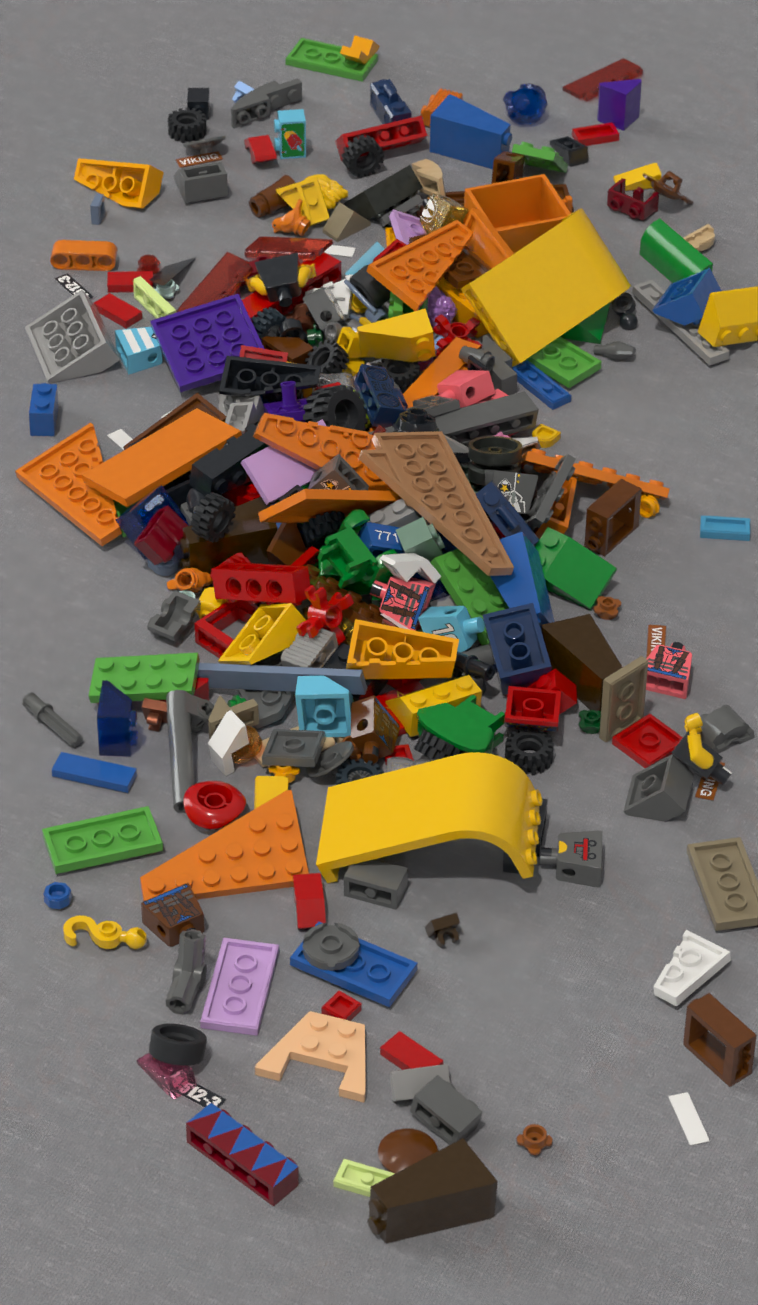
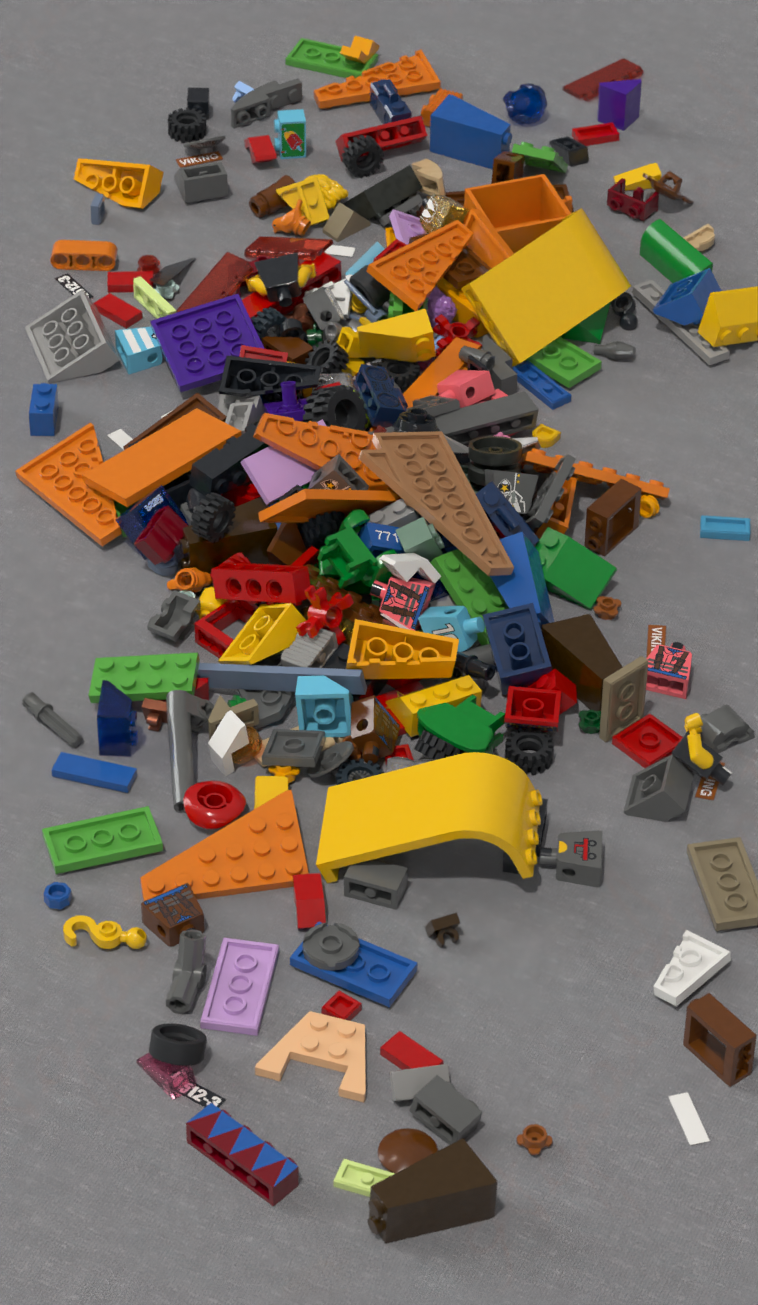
none -> orange wing [314,49,441,109]

